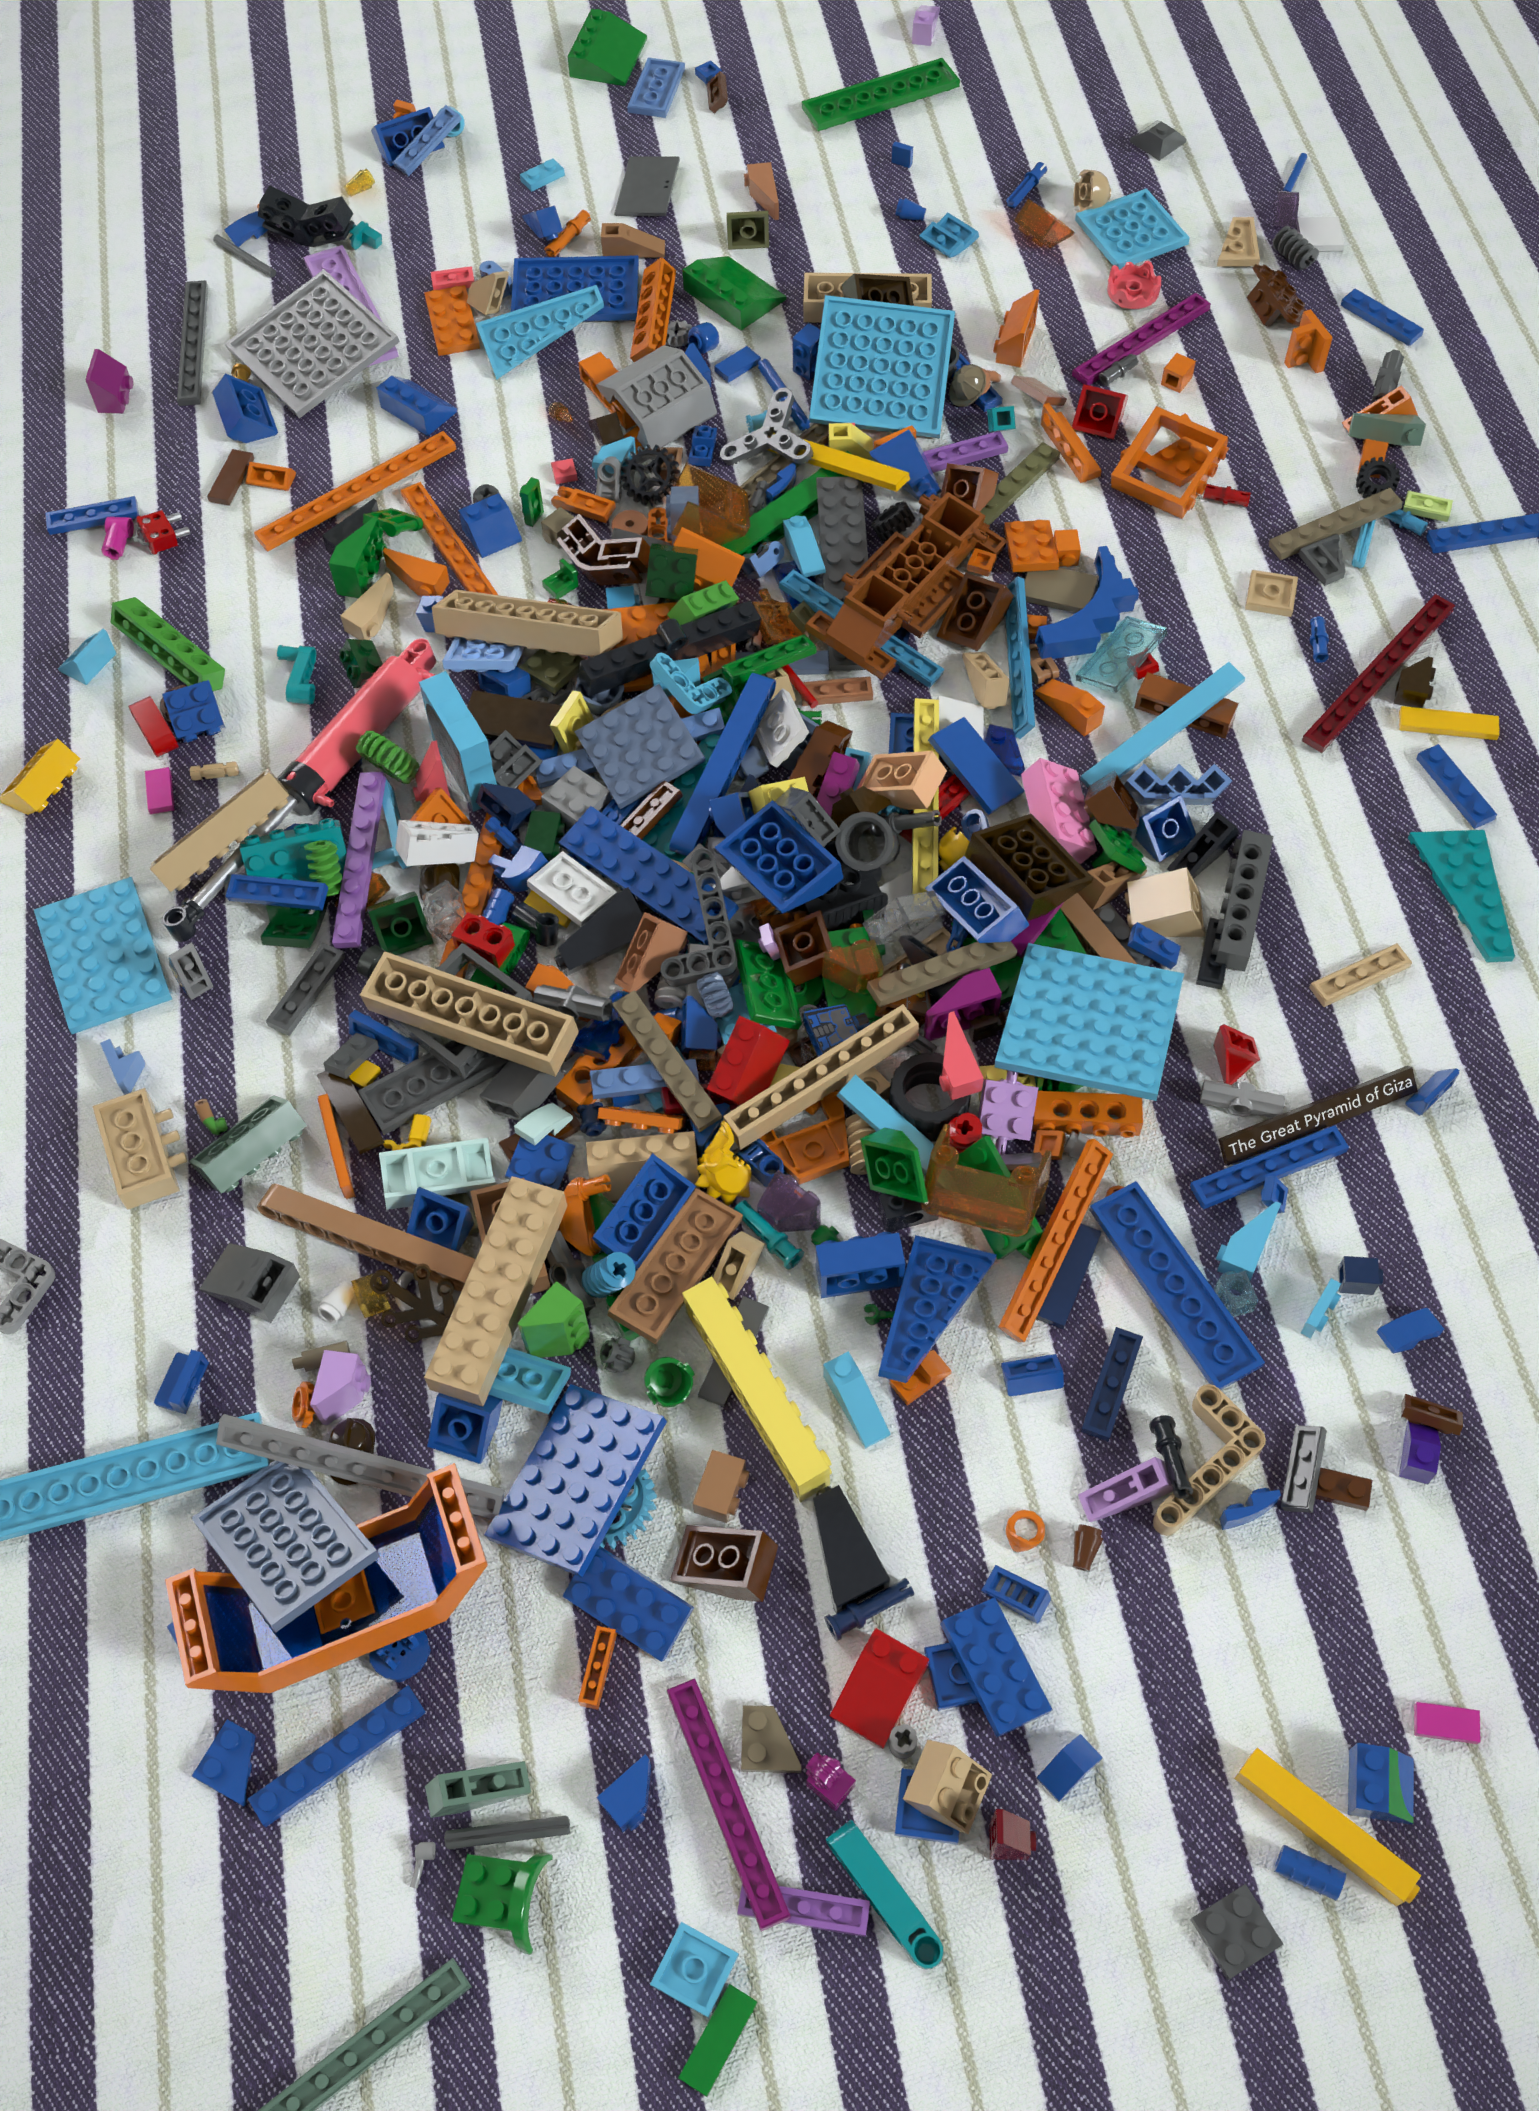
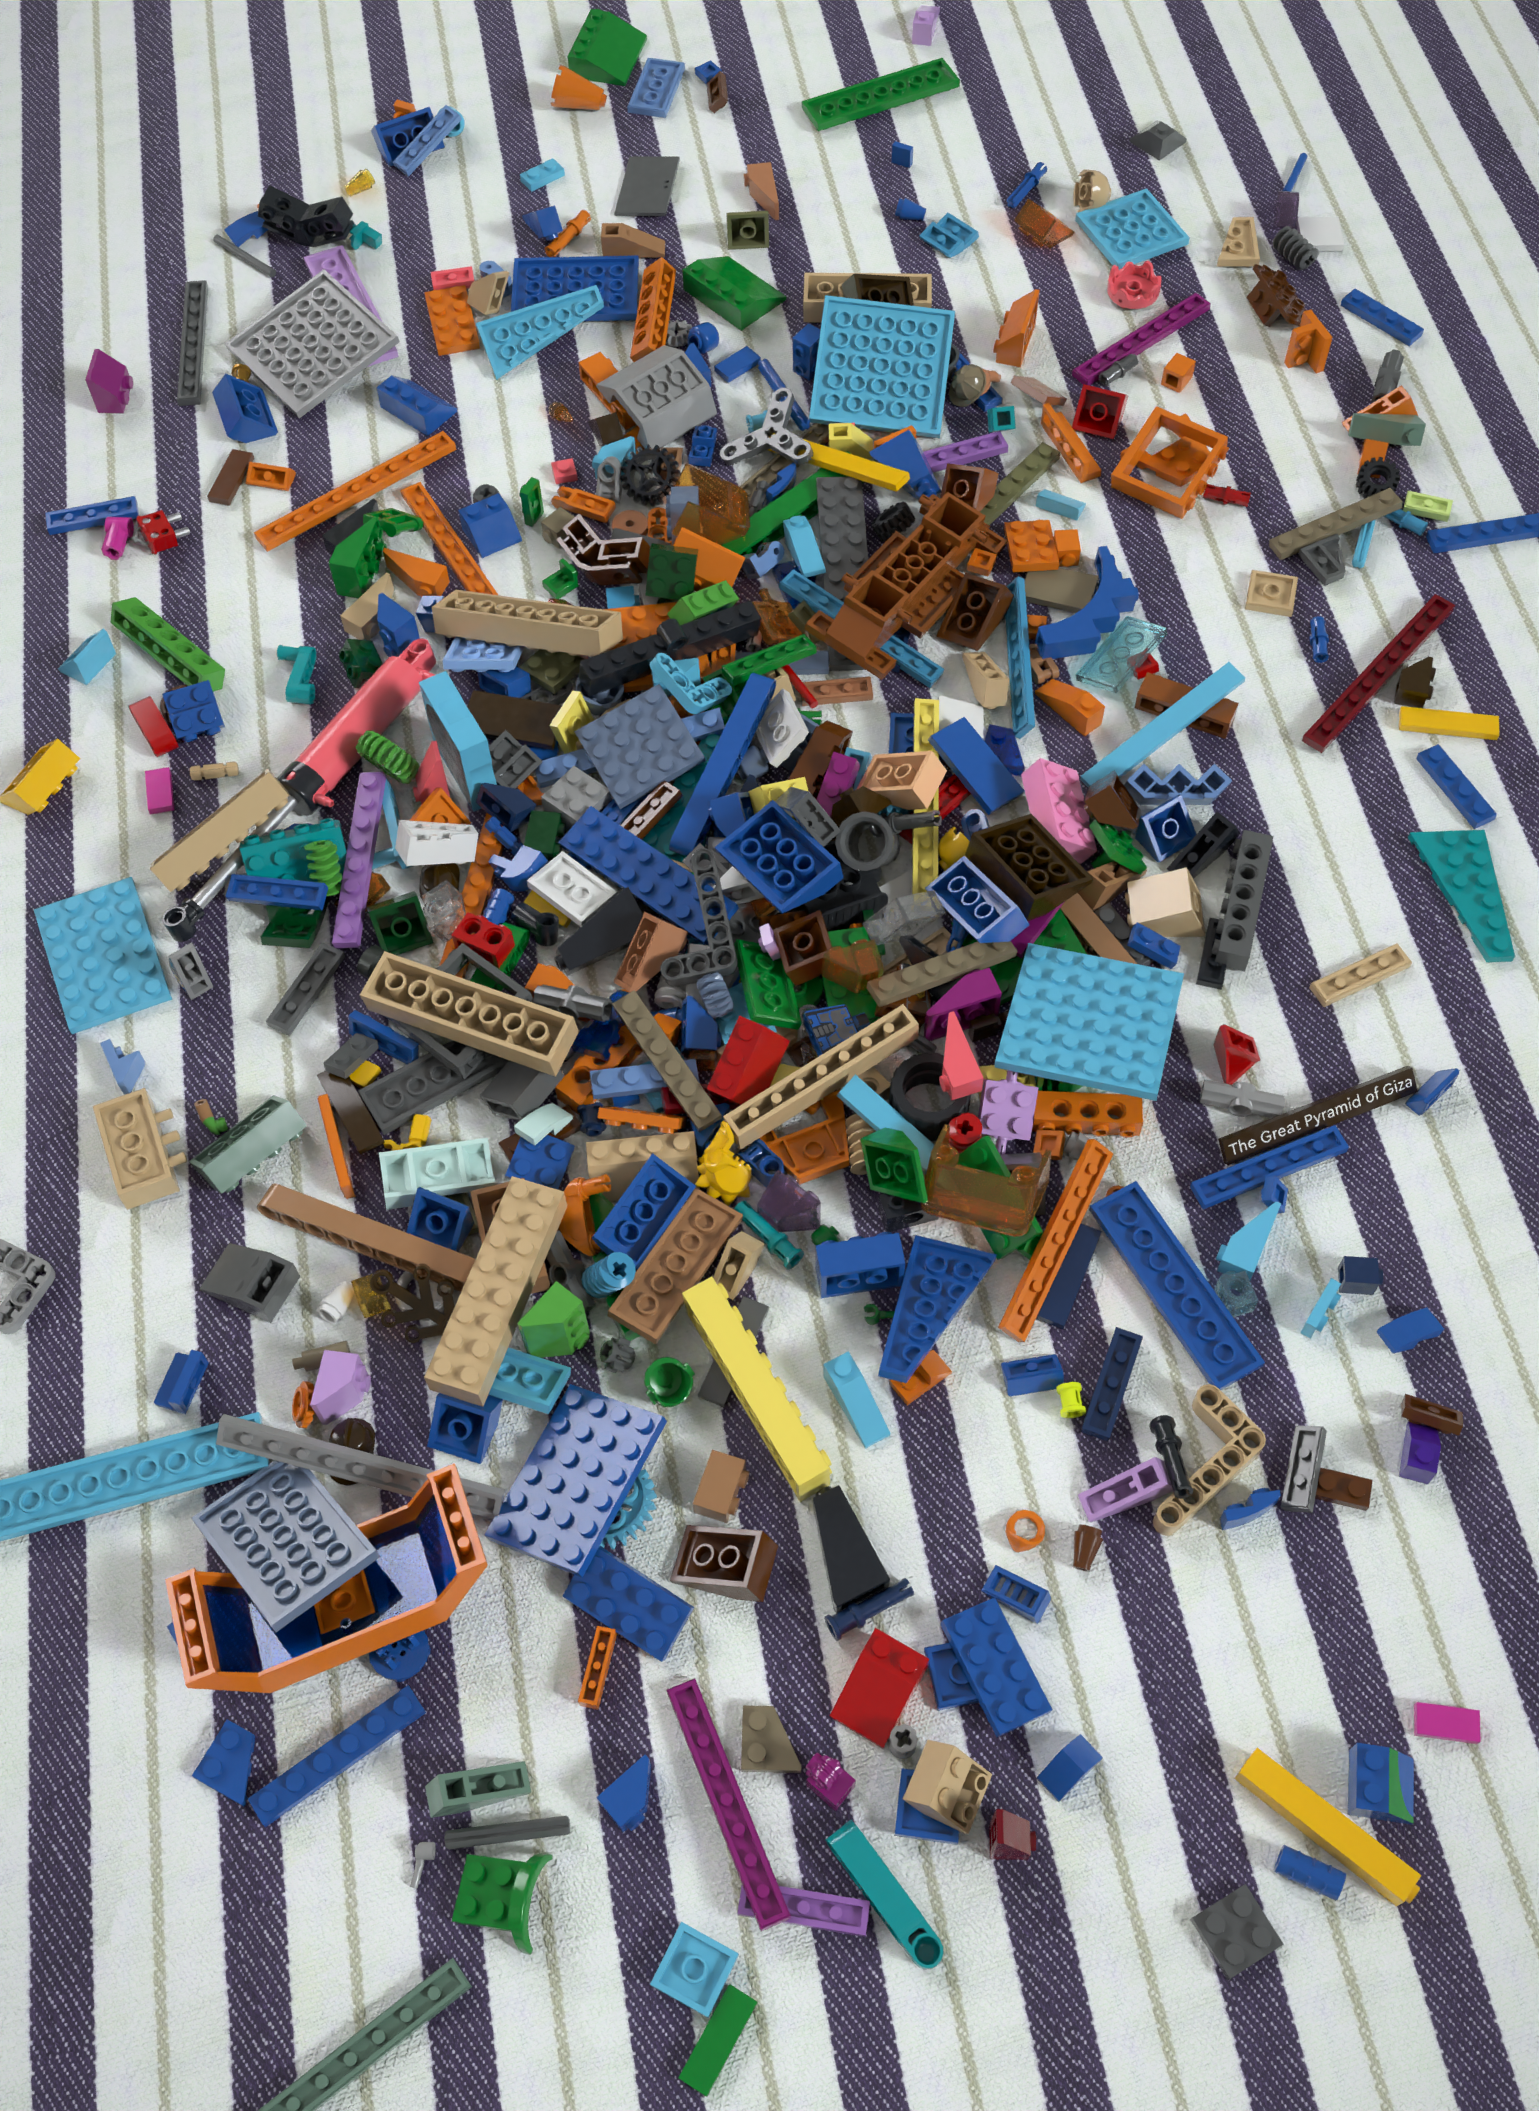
none -> blue slope [377,593,420,657]
none -> orange cone [551,65,607,110]
none -> medium azure slope [1036,489,1086,520]
none -> neon yellow bush [1056,1382,1086,1418]

